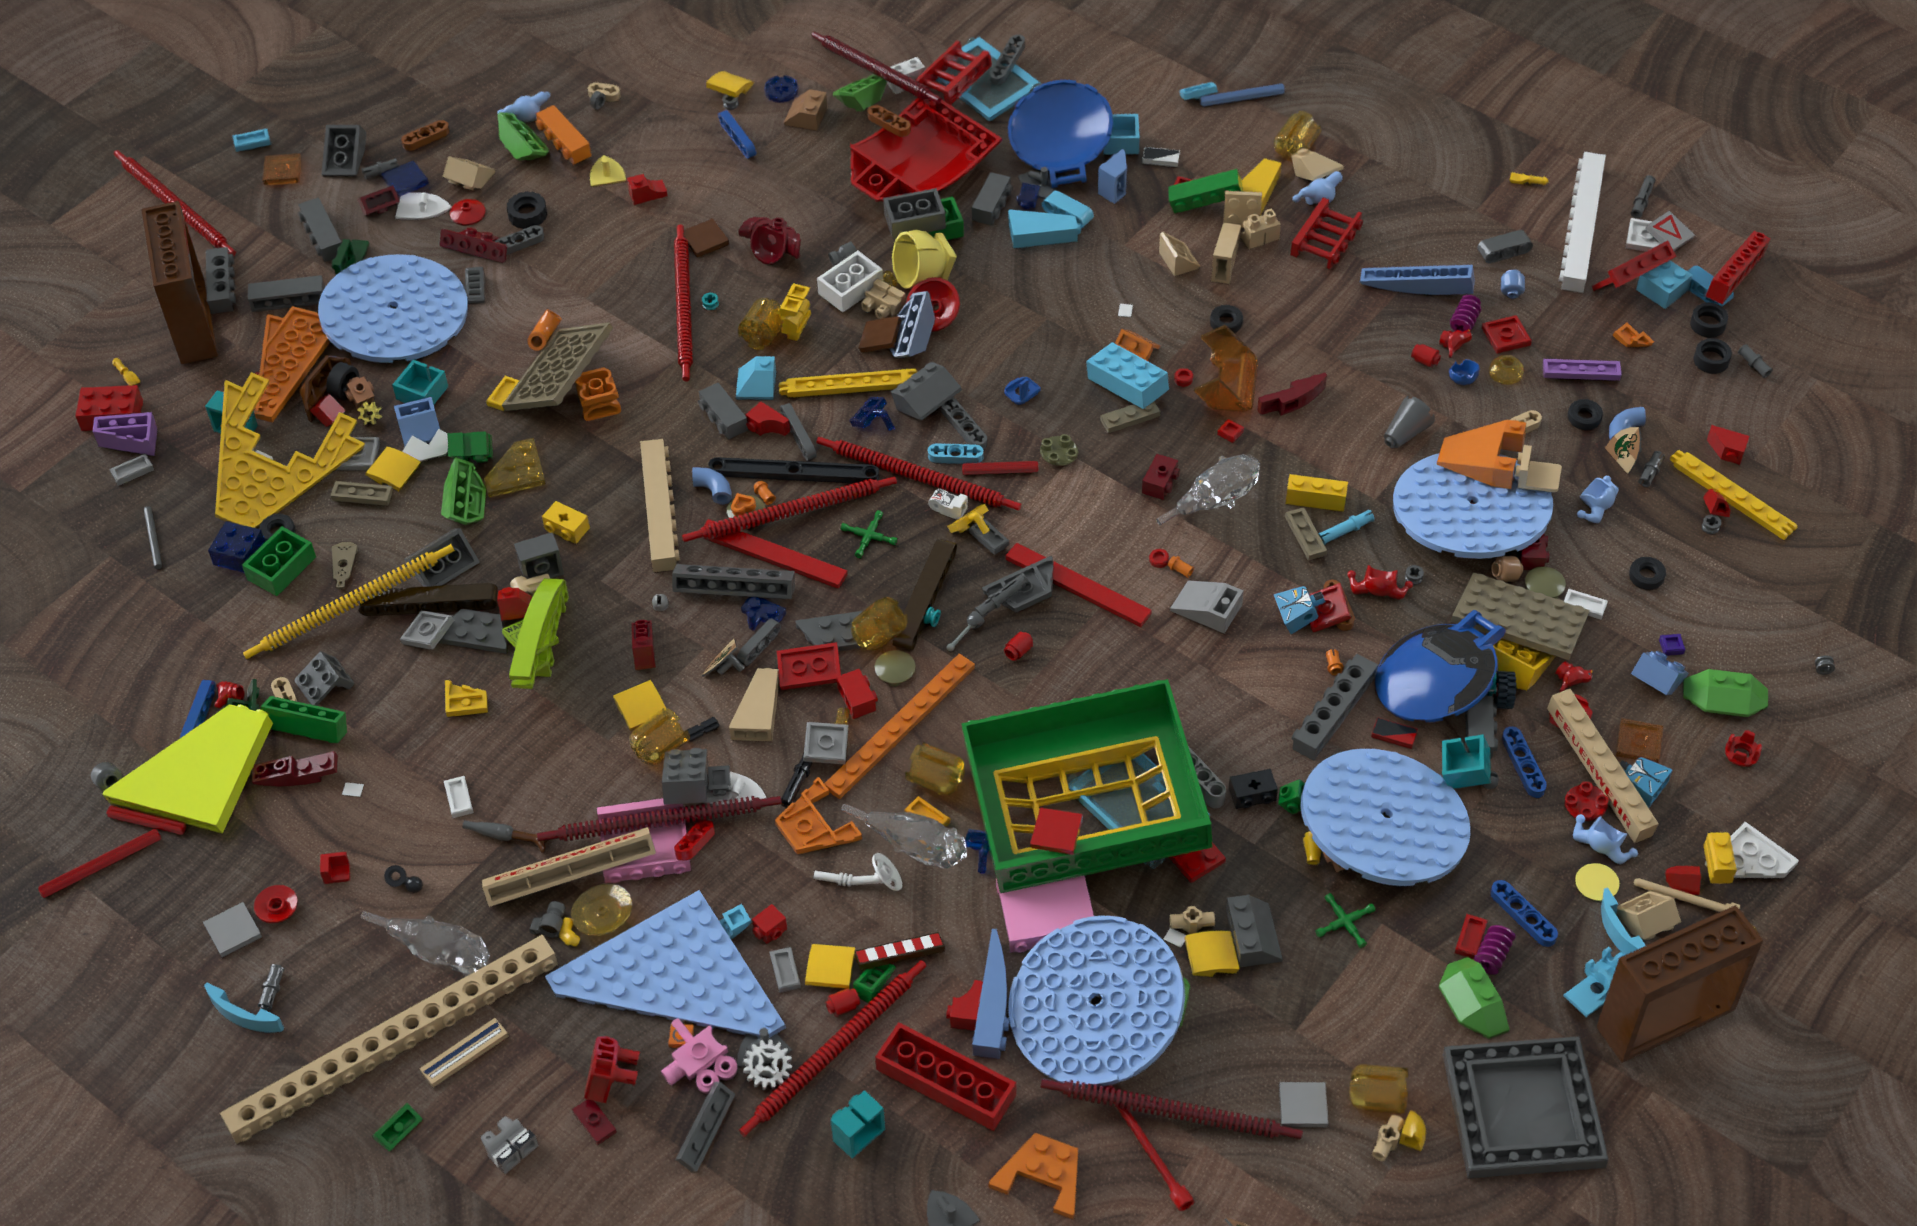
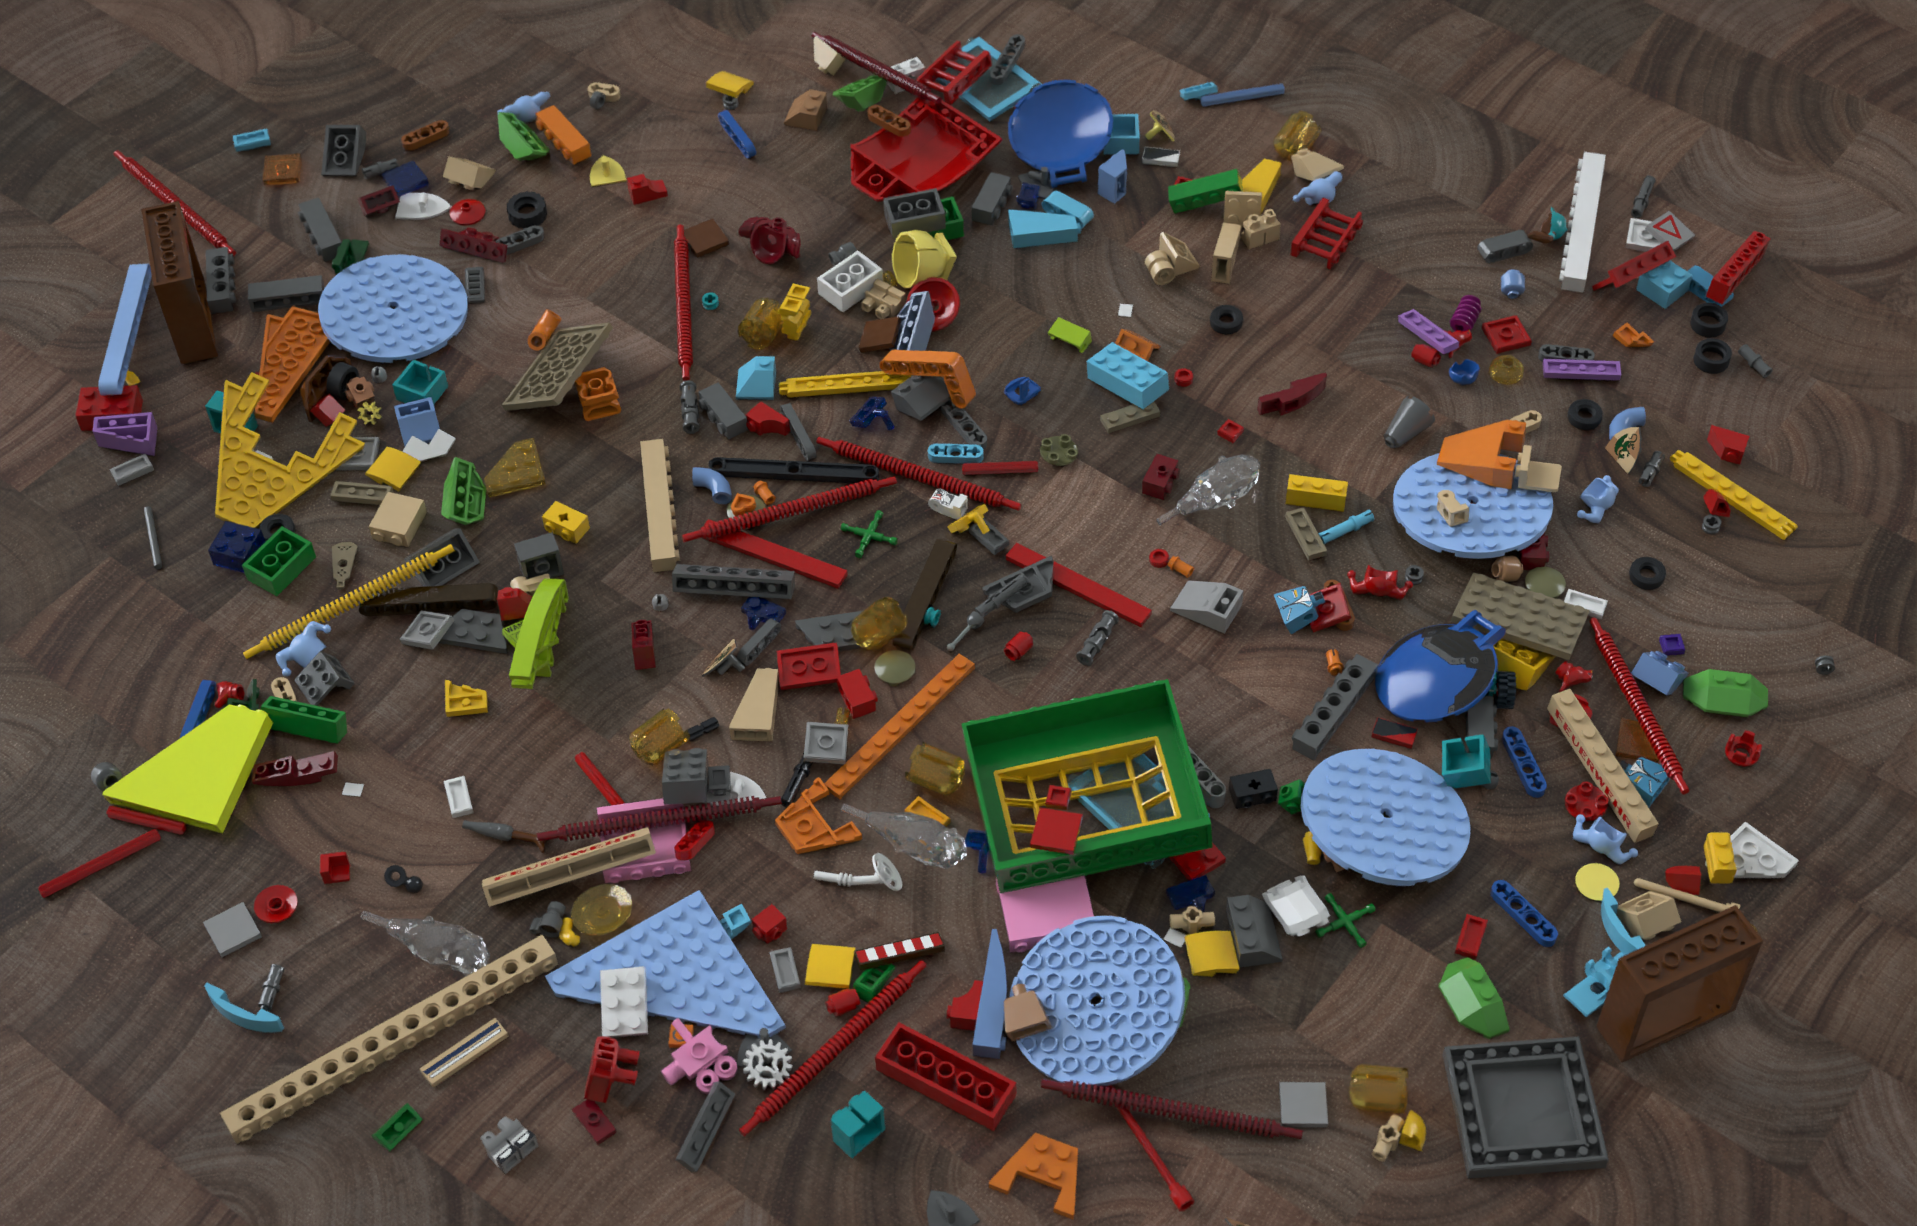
green brick [447,431,493,463] -> none
yellow tile [486,376,520,411] -> none
yellow slope [613,680,668,730] -> none
clear blue tile [764,75,799,103] -> none
clear orange windscreen [1194,325,1258,412] -> none
medium blue slope [1360,265,1475,295] -> none
magenta piece [1474,925,1516,975] -> none
yellow piece [1509,172,1549,185] -> none
none -> light blue beam [98,264,152,396]
none -> light blue piece [276,621,331,677]
none -> tan brick [369,492,427,547]
none -> light grey hinge [371,367,387,383]
none -> red axle [575,752,626,806]
none -> white plate [600,966,648,1038]
none -> dark grey piece [680,380,700,434]
none -> tan slope [814,36,846,76]
none -> orange beam [879,350,976,409]
none -> medium nougat torso [1004,984,1052,1041]
none -> red tile [1045,785,1072,810]
none -> lime hinge [1048,317,1092,353]
none -> dark grey piece [1076,610,1119,666]
none -> shield [1145,110,1175,141]
none -> tan wheel [1145,250,1176,285]
none -> clear blue plate [1166,875,1215,912]
none -> white brick [1262,876,1330,937]
none -> medium lavender plate [1398,309,1459,355]
none -> tan leg [1437,490,1469,527]
none -> hair [1527,207,1567,243]
none -> dark grey beam [1538,344,1595,362]
none -> red hose [1589,618,1690,795]

